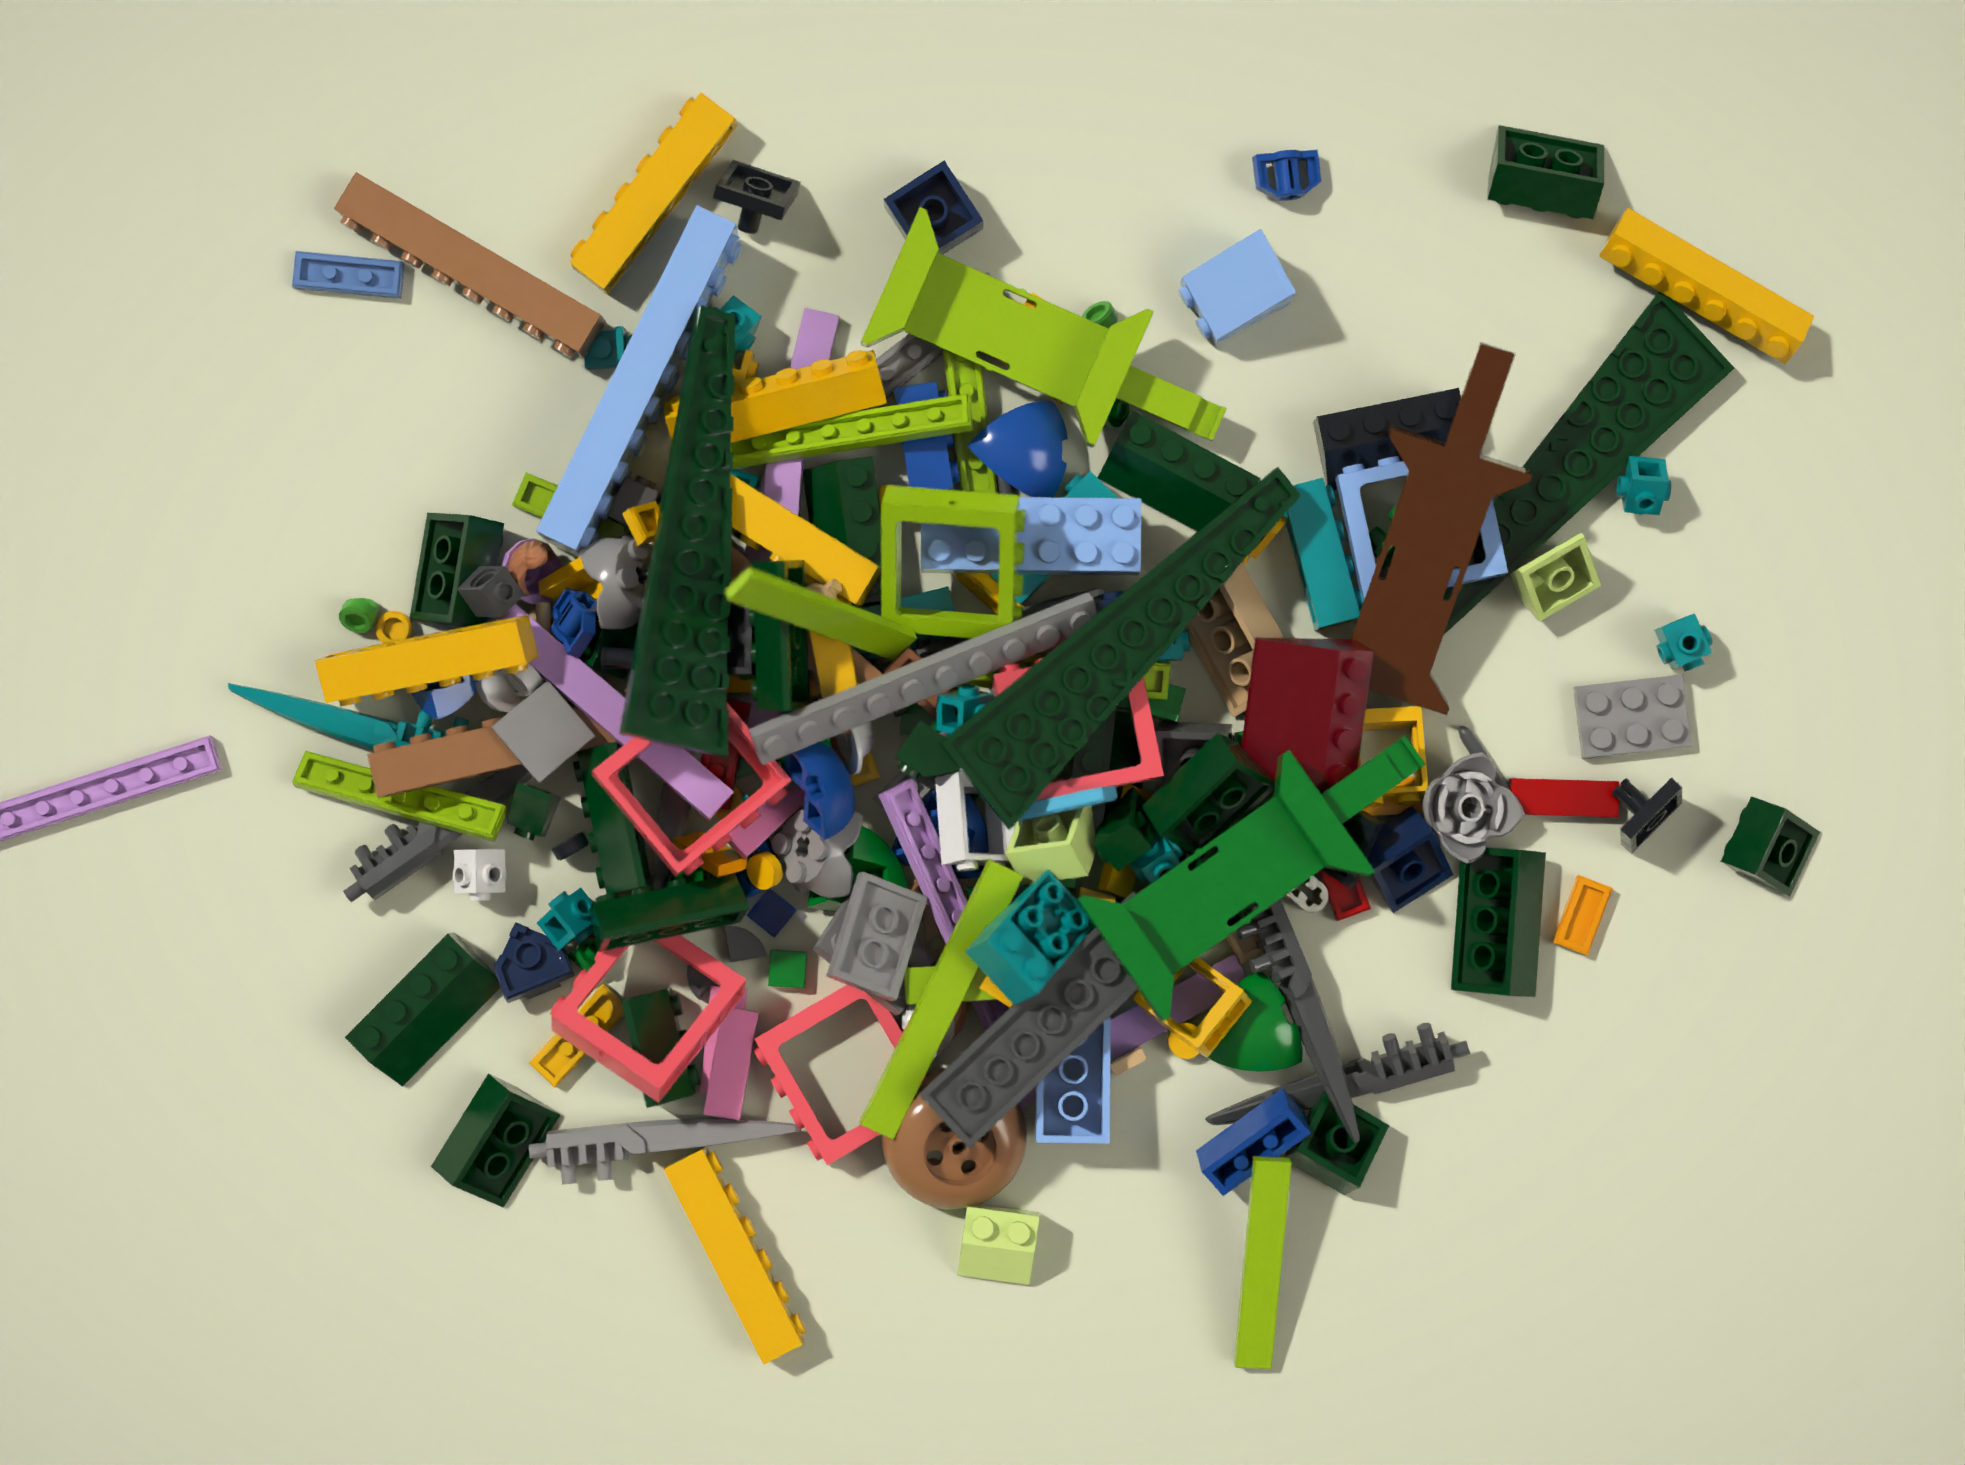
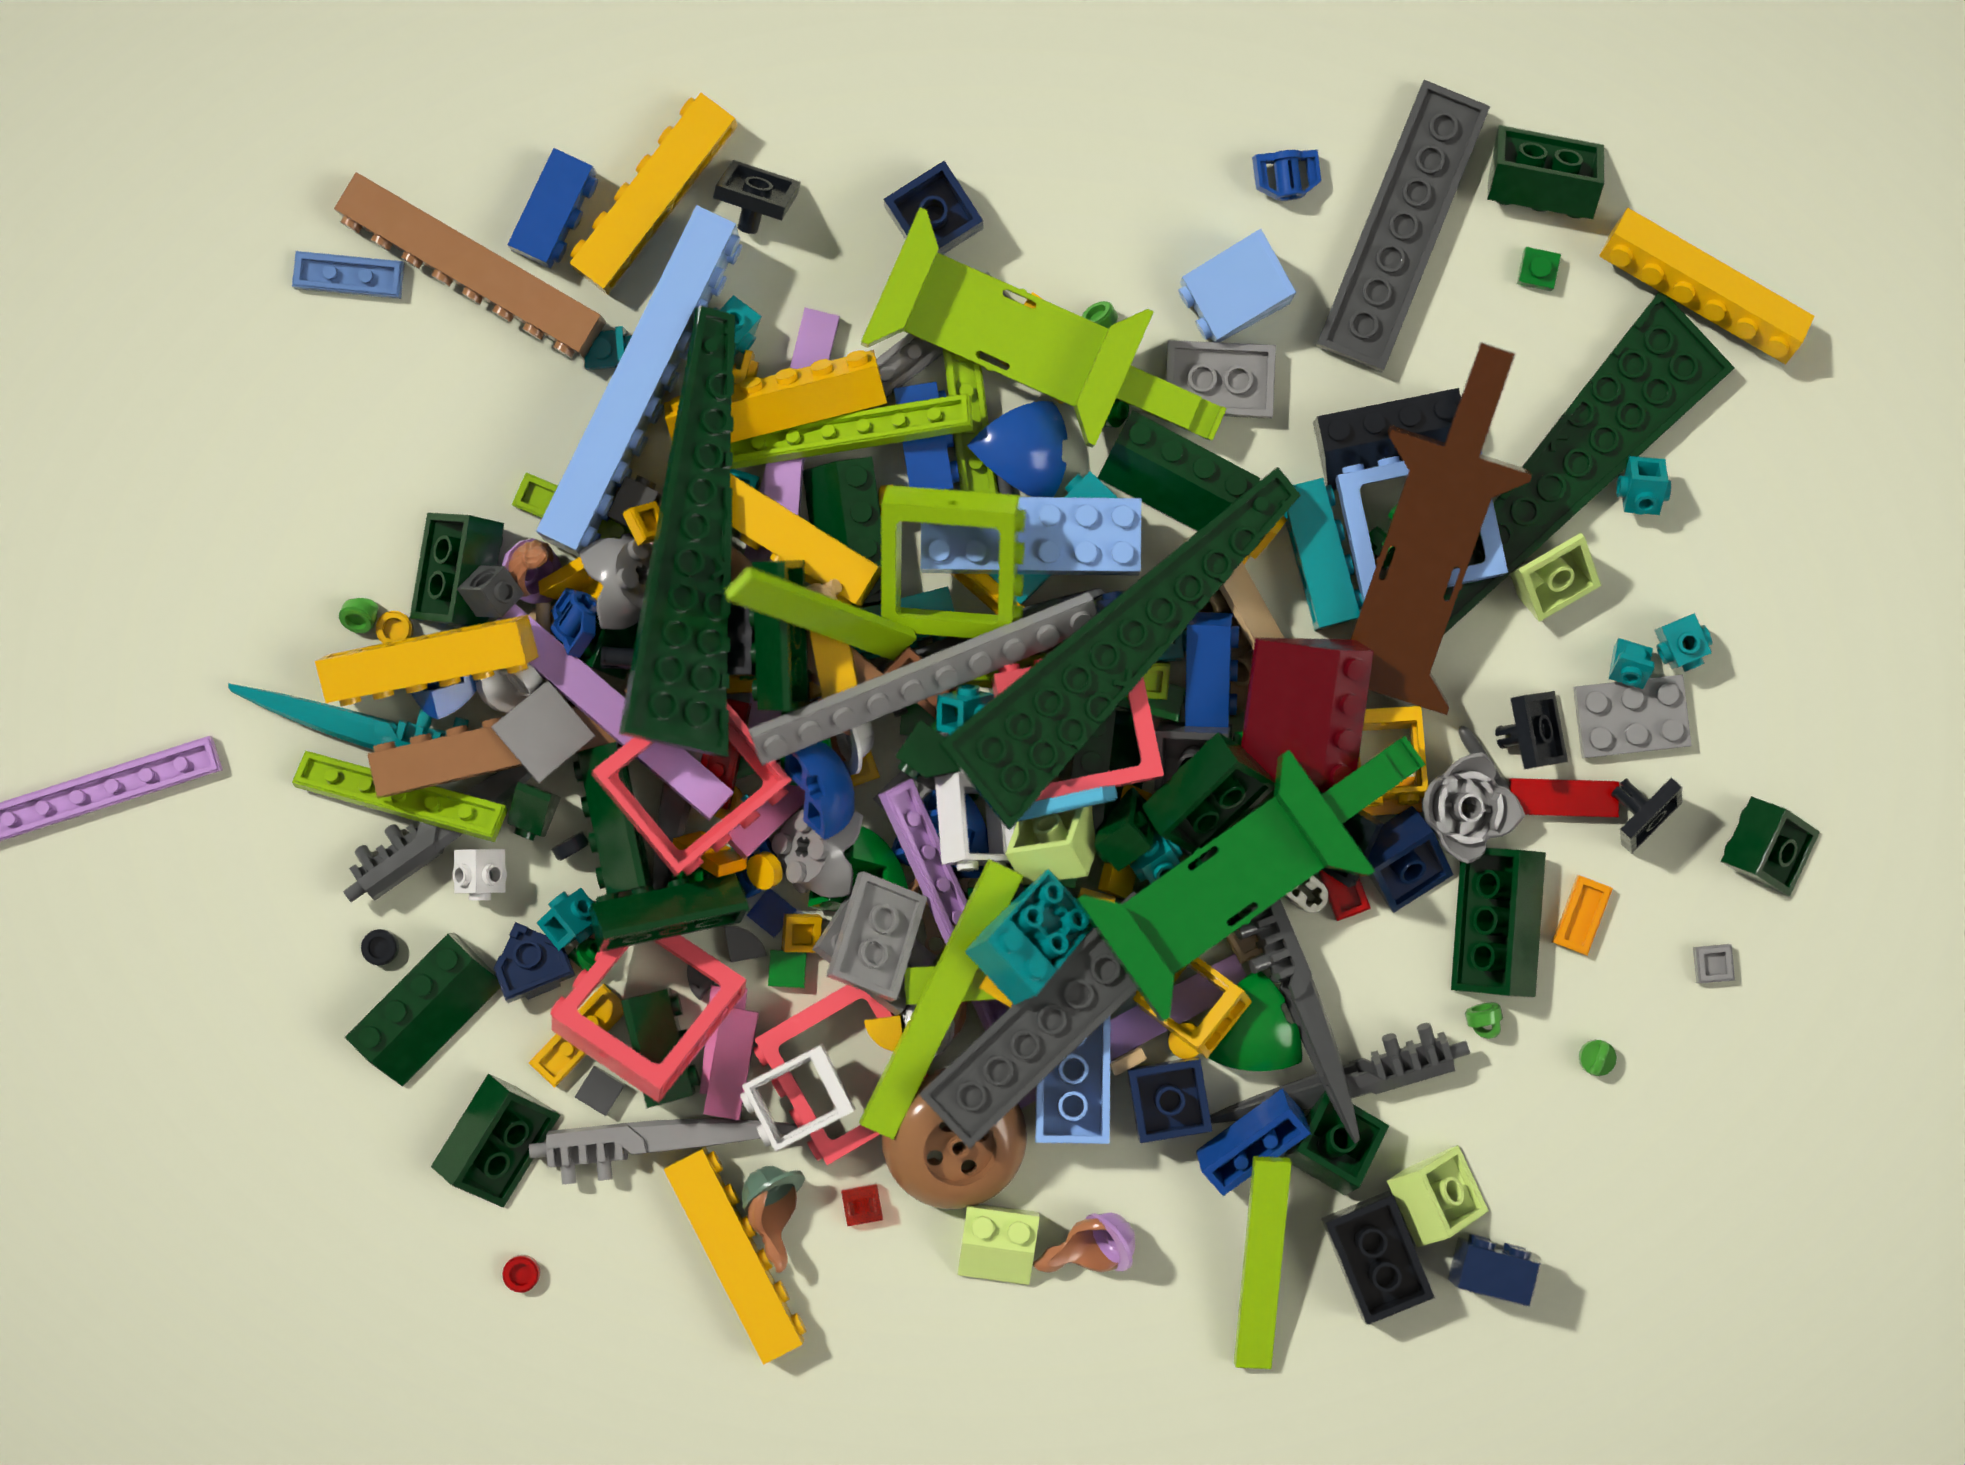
none -> black tile [361,929,399,966]
none -> red tile [502,1255,540,1293]
none -> blue brick [507,148,598,269]
none -> dark grey tile [575,1066,626,1116]
none -> white window [740,1043,855,1151]
none -> piece [742,1166,805,1273]
none -> yellow tile [781,914,822,953]
none -> clear red tile [841,1183,883,1227]
none -> yellow tile [864,1015,903,1052]
none -> piece [1033,1213,1135,1273]
none -> dark blue brick [1127,1057,1213,1143]
none -> light grey plate [1166,340,1276,419]
none -> blue brick [1185,612,1239,727]
none -> dark grey plate [1316,80,1490,372]
none -> black brick [1321,1191,1435,1325]
none -> yellowish green slope [1387,1145,1489,1247]
none -> dark blue brick [1448,1233,1540,1307]
none -> bright green tile [1465,1002,1503,1039]
none -> black tile [1495,691,1568,770]
none -> green plate [1517,247,1561,291]
none -> bright green tile [1578,1039,1617,1076]
none -> teal bracket [1608,638,1655,689]
none -> light grey tile [1693,944,1735,983]

